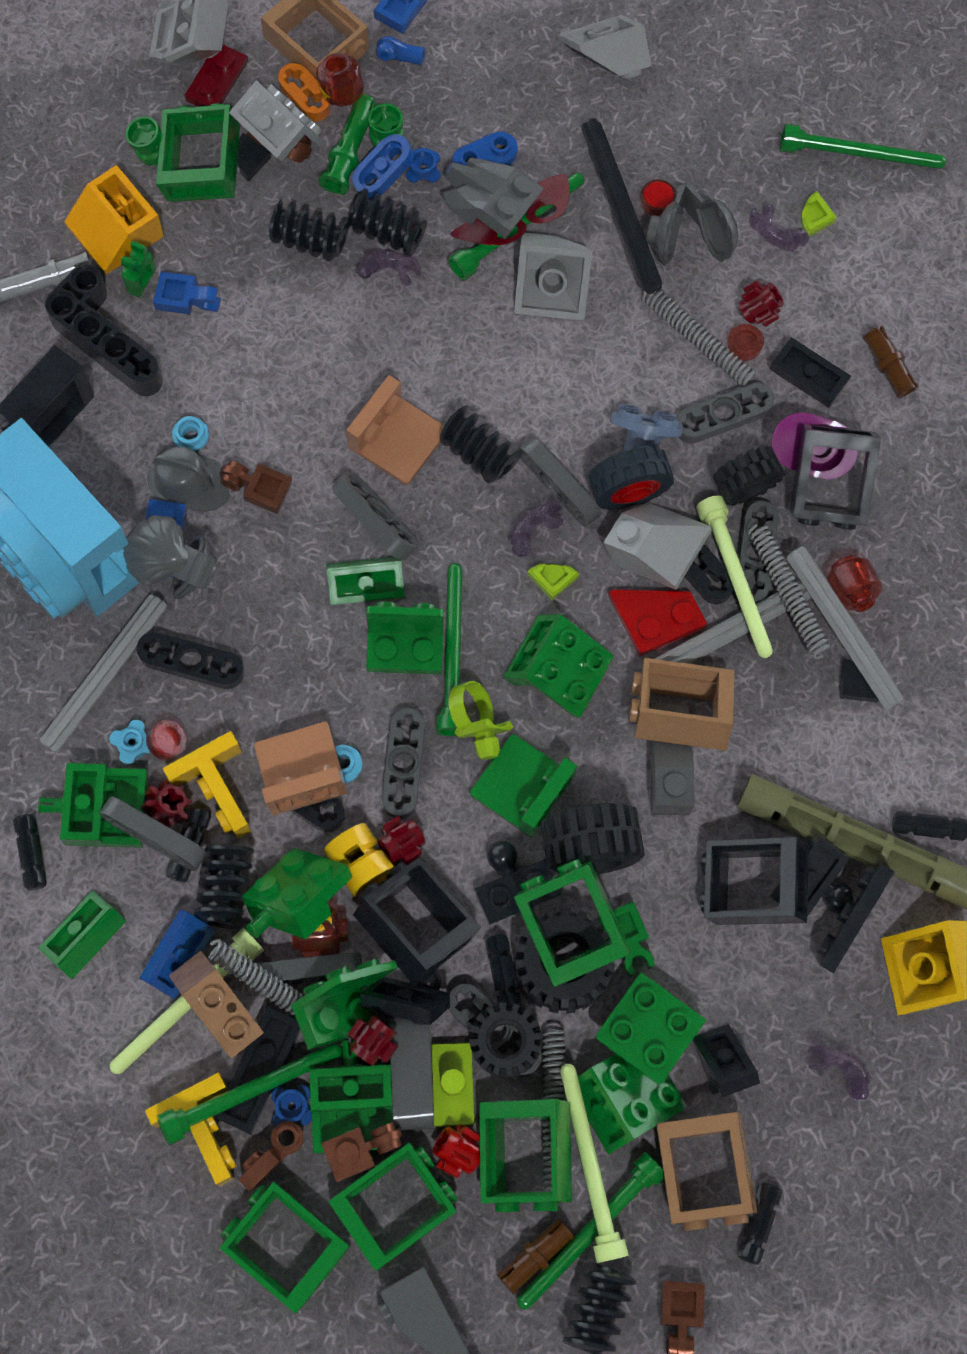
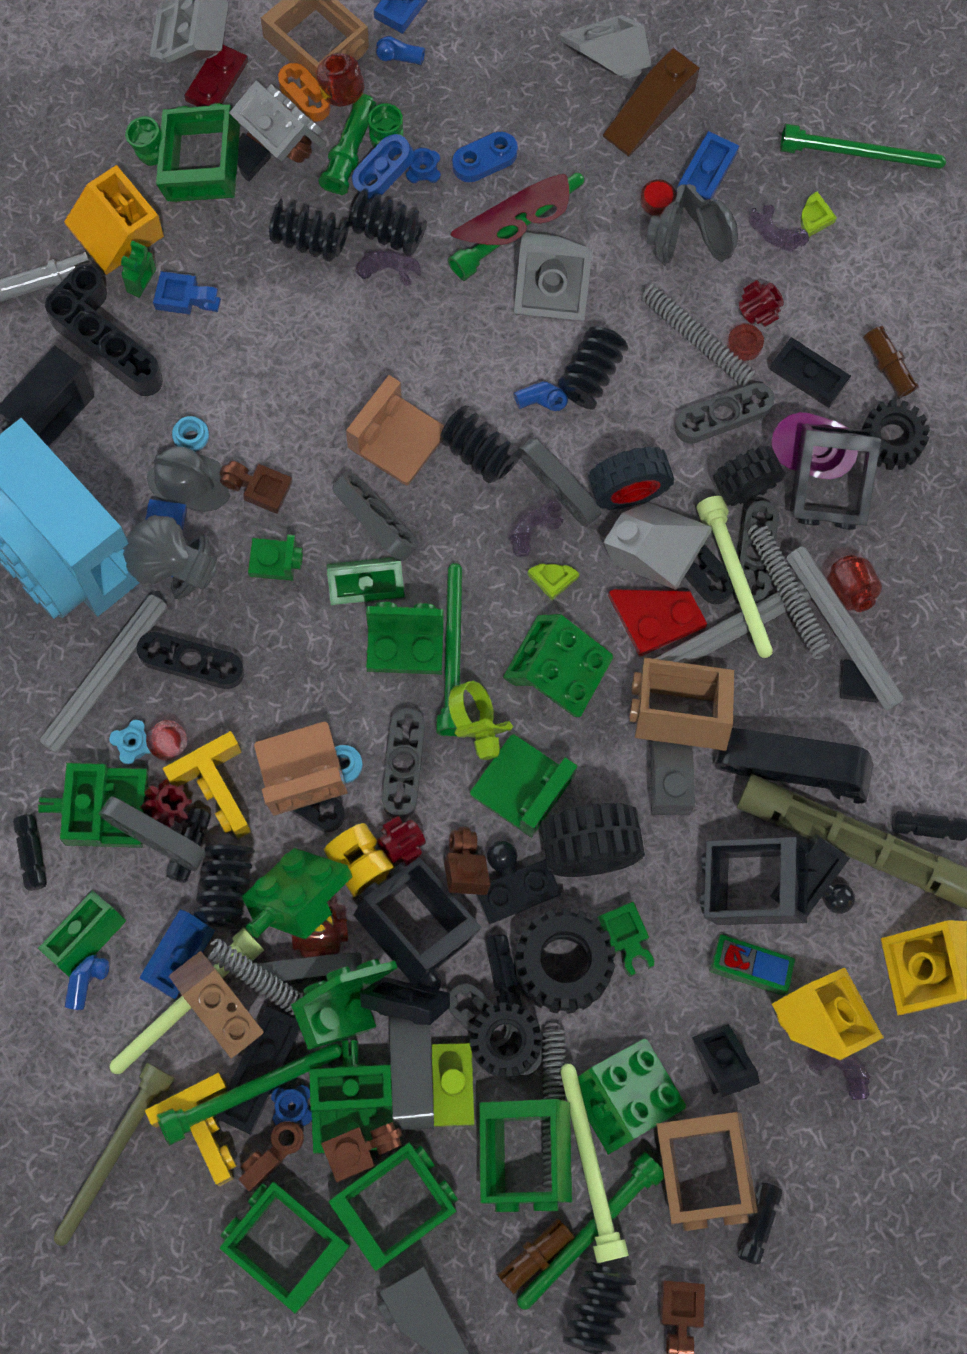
dark red gear [348,1015,399,1066] -> none
red gear [433,1124,480,1178] -> none
dark grey plate [443,158,544,239] -> none
green window [514,858,630,987] -> none
black axle [582,118,663,294] -> none
green bracket [595,972,706,1085] -> none
sand blue plate [610,404,683,451] -> none
black plate [816,863,895,974] -> none
none -> olive piece [54,1062,175,1246]
none -> blue arm [65,955,110,1010]
none -> green bracket [248,534,303,581]
none -> copper plate [444,827,491,895]
none -> blue arm [513,381,568,411]
none -> black piece [558,326,628,410]
none -> reddish brown slope [603,48,700,157]
none -> blue plate [676,131,739,200]
none -> slope [709,934,795,996]
none -> black beam [715,728,874,804]
none -> yellow slope [772,968,884,1060]
none -> black tyre [862,400,930,470]

